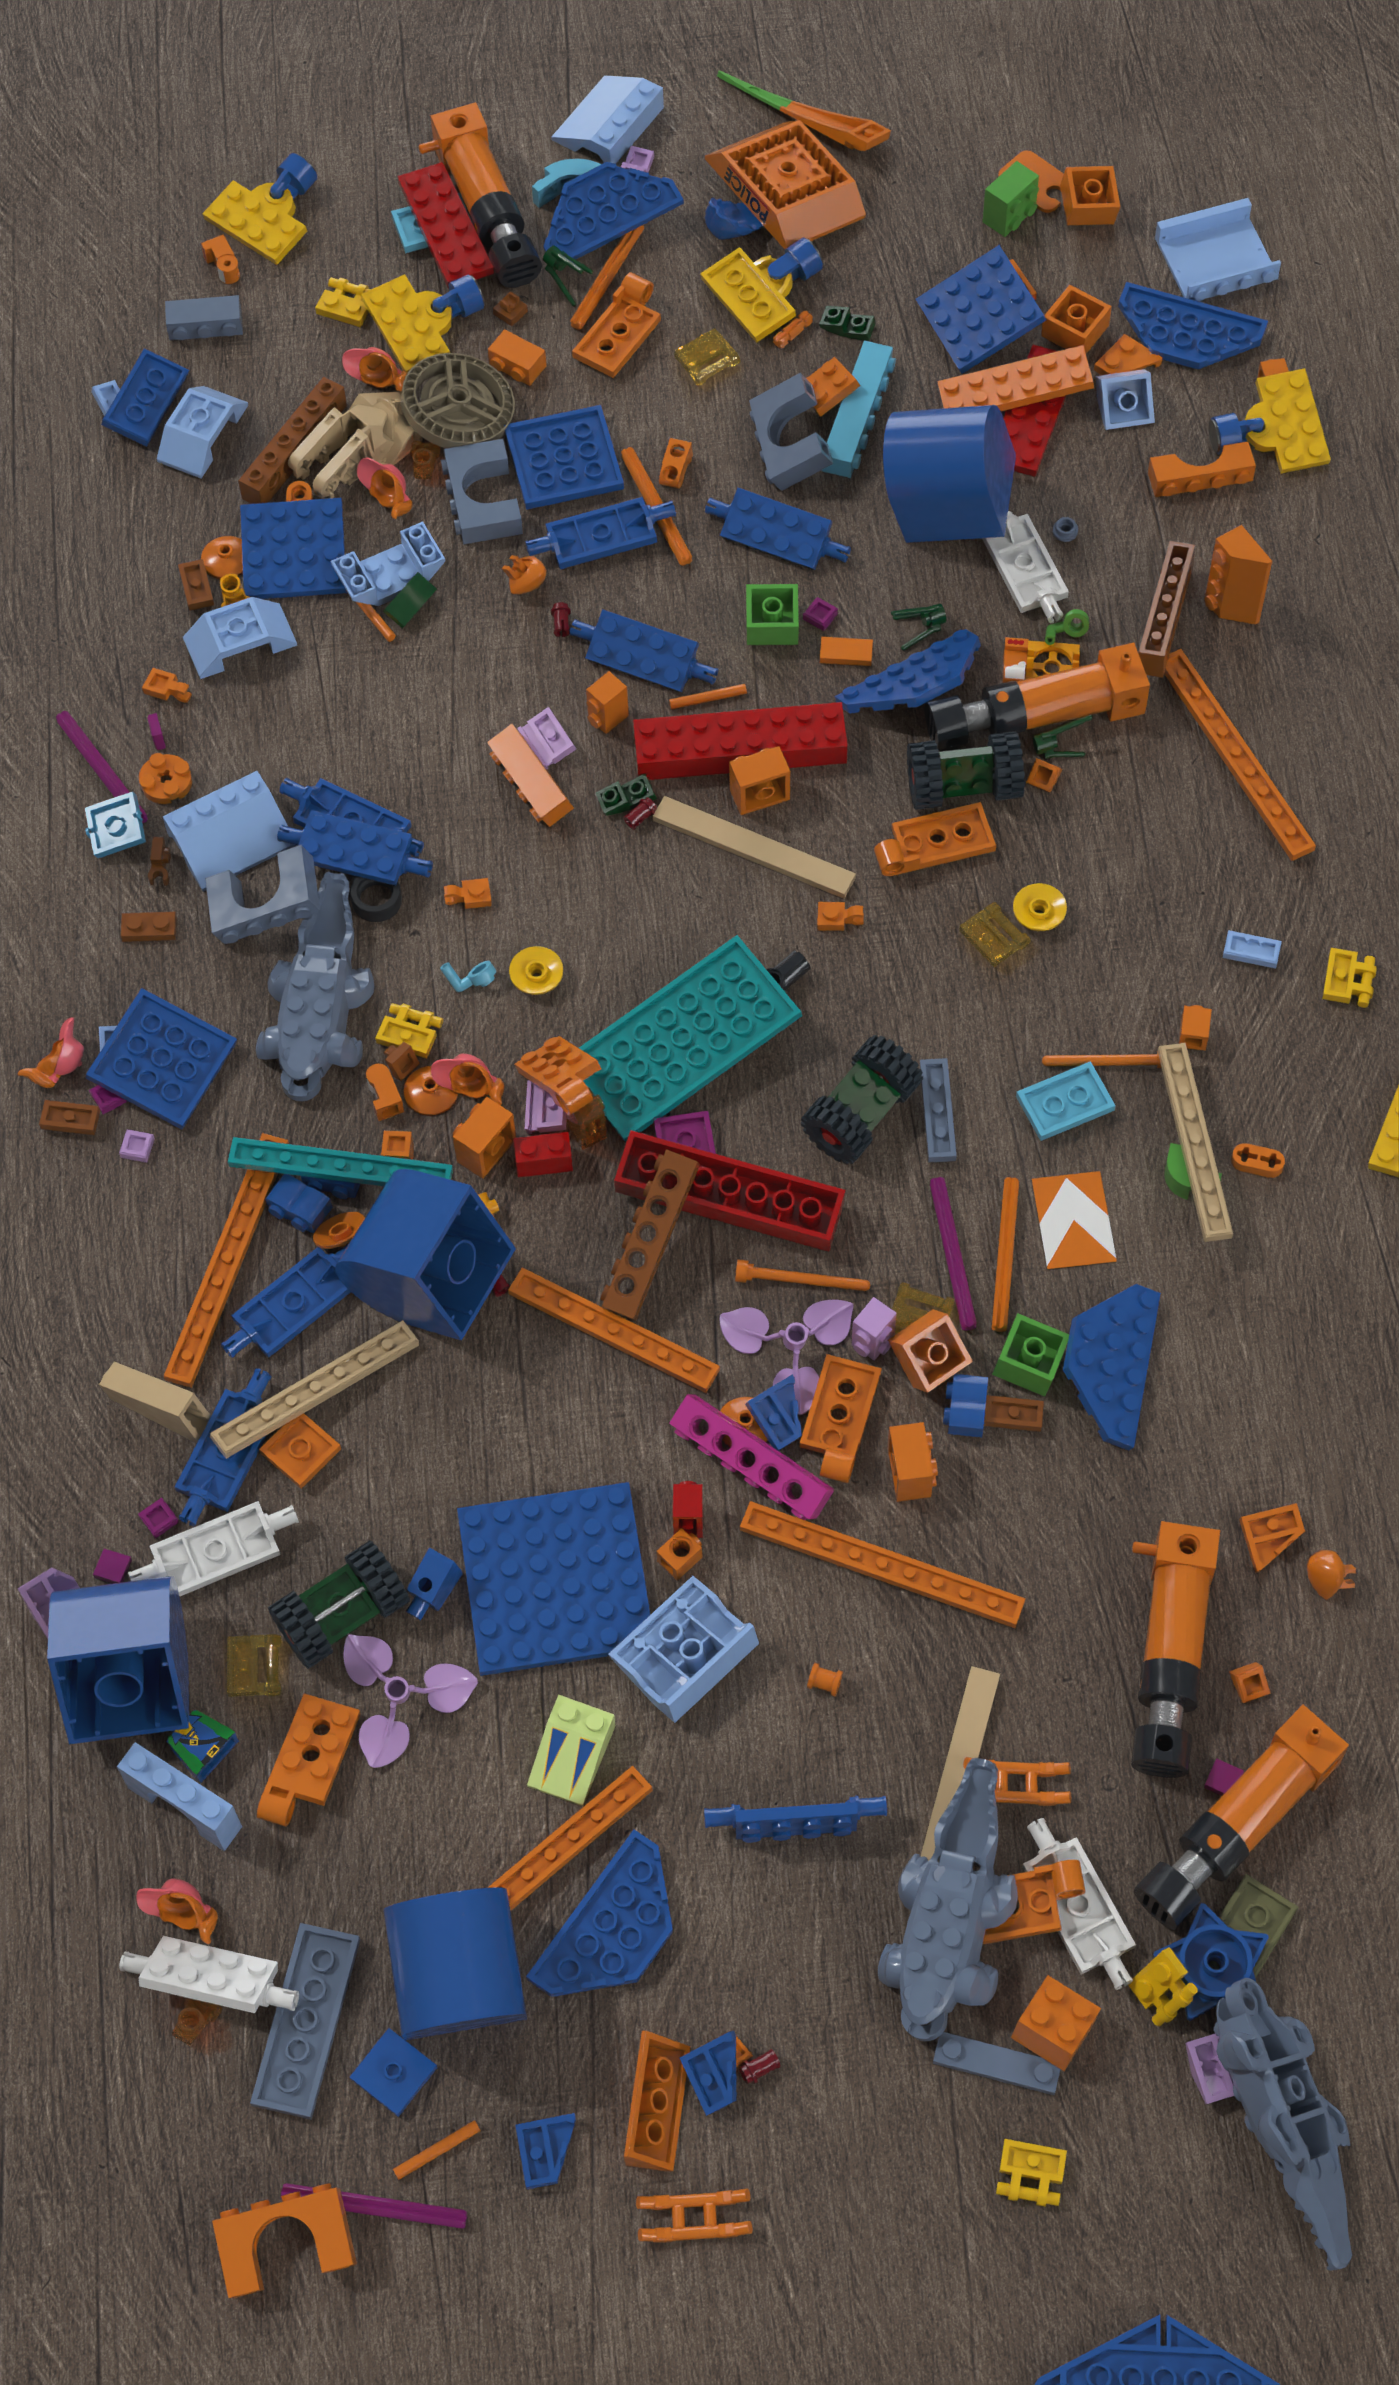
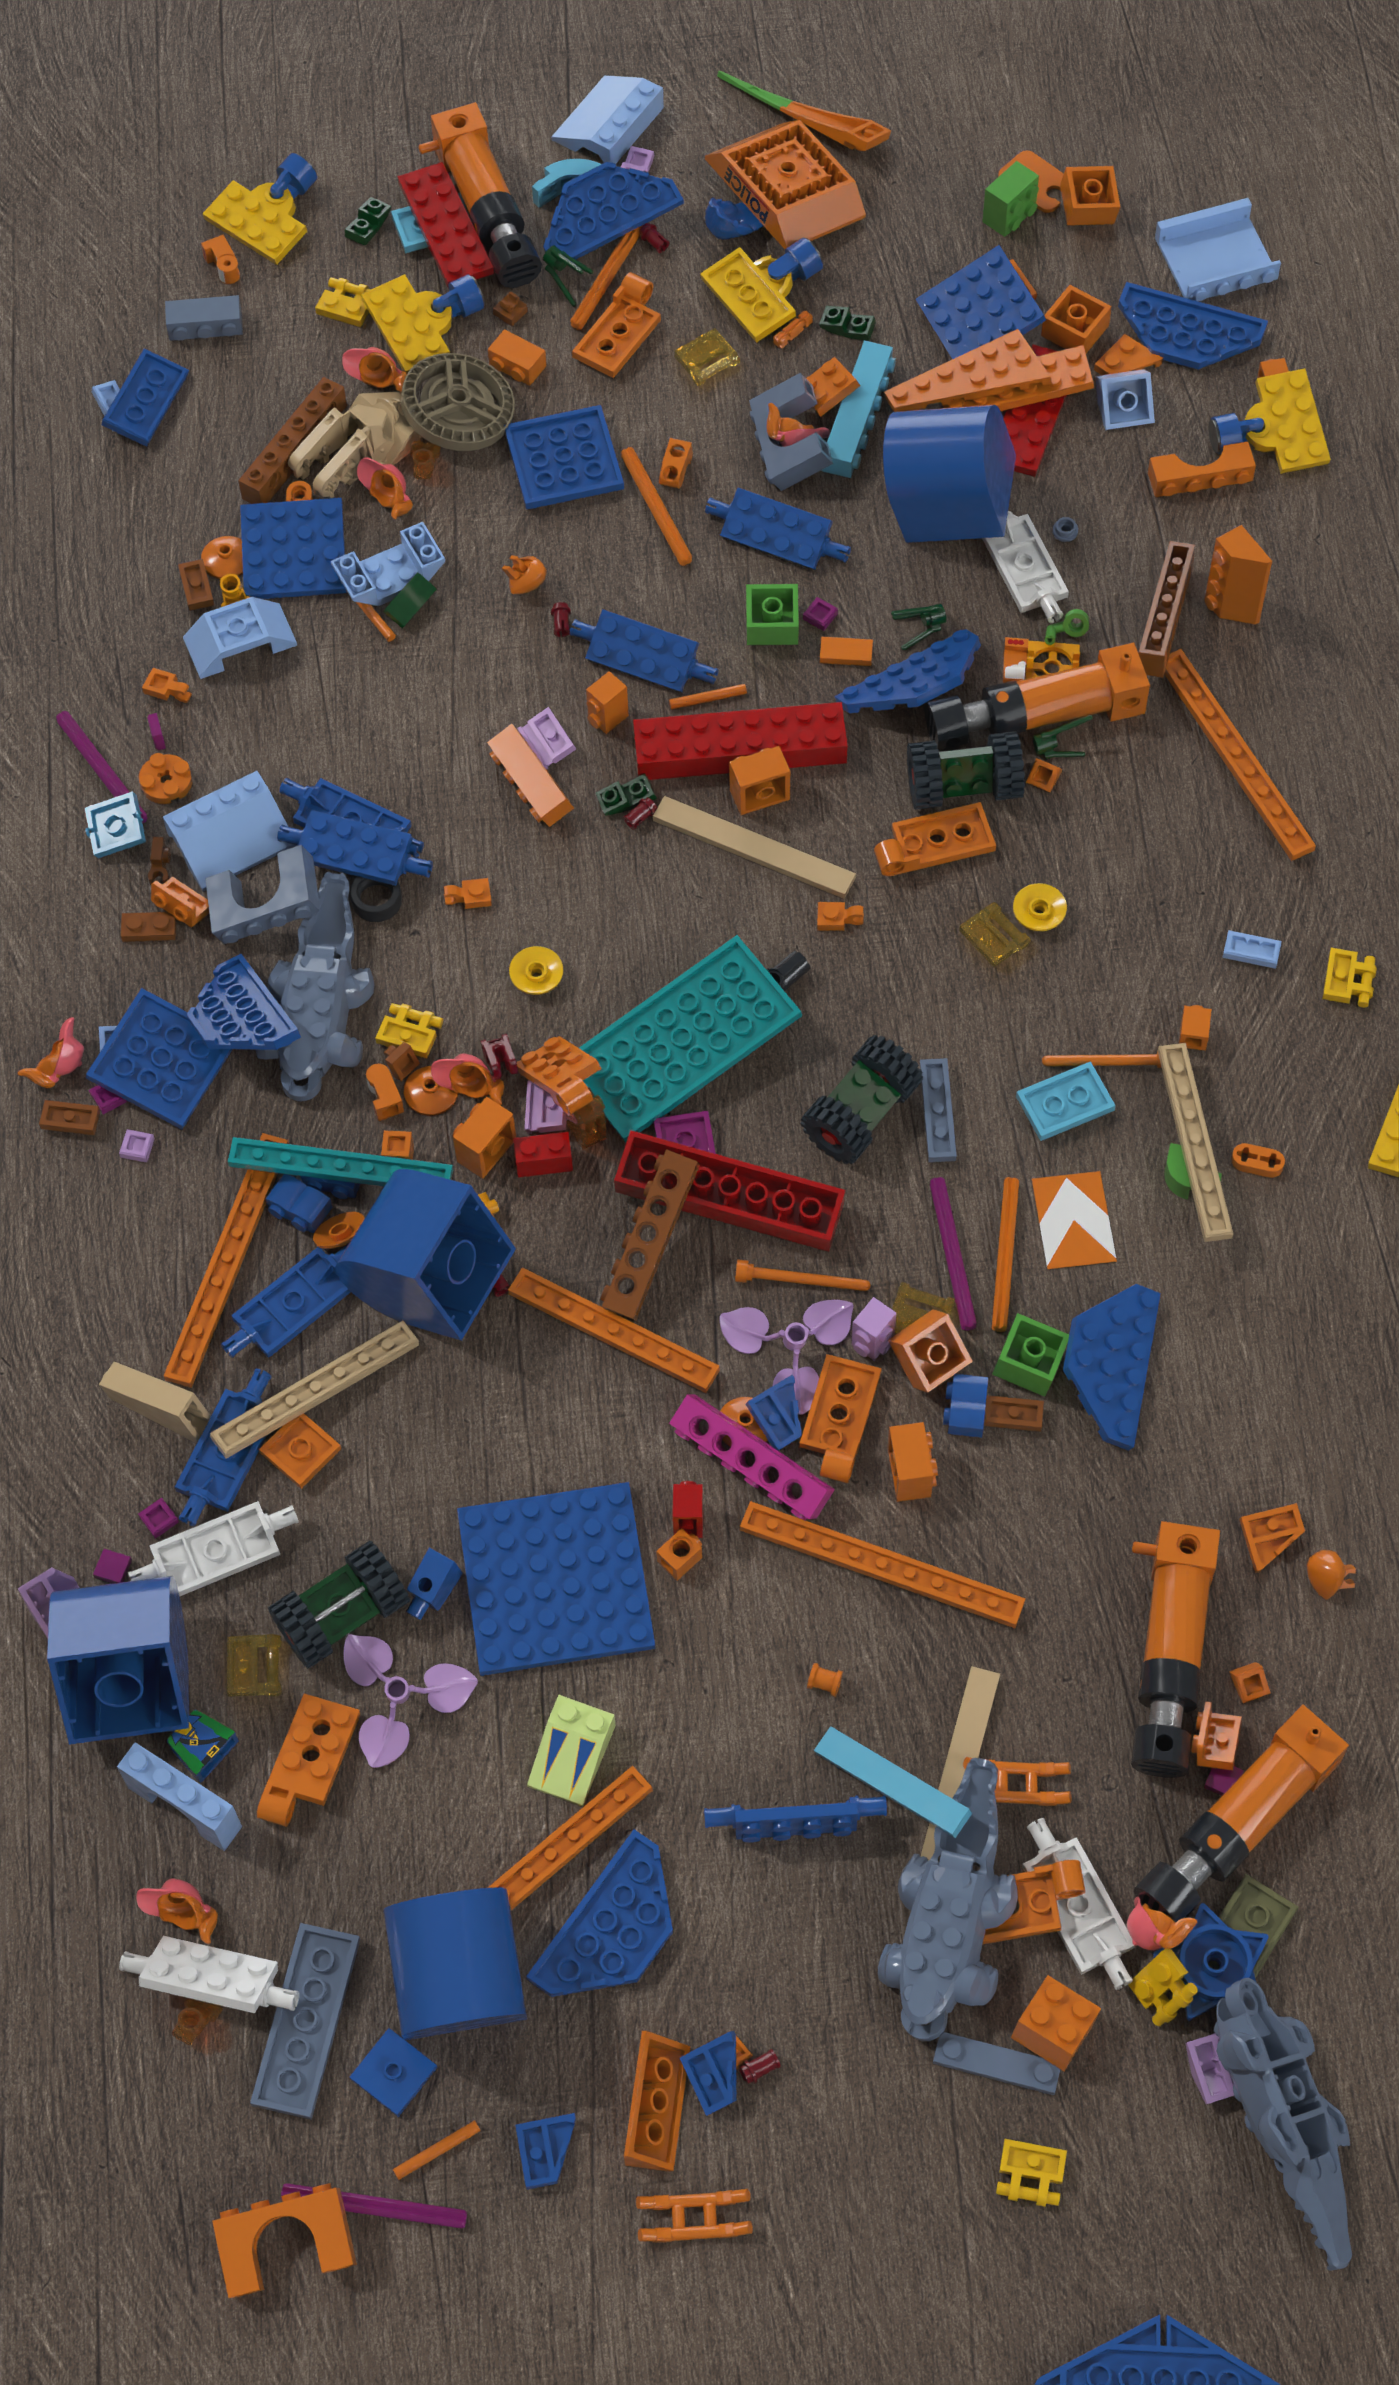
light blue slope [157,386,248,479] -> none
medium azure plate [440,961,496,992] -> none
sand blue arch [441,439,523,545] -> none
blue plate [525,497,676,569] -> none
light blue piece [609,1576,759,1723] -> none
none -> orange bracket [151,877,209,928]
none -> blue plate [187,954,301,1050]
none -> dark green slope [345,197,391,246]
none -> dark red piece [480,1033,519,1080]
none -> dark red pin [639,223,670,253]
none -> hair [767,403,830,447]
none -> medium azure tile [814,1726,972,1838]
none -> orange wing [884,329,1052,412]
none -> hair [1127,1896,1197,1950]
none -> orange bracket [1192,1702,1242,1770]

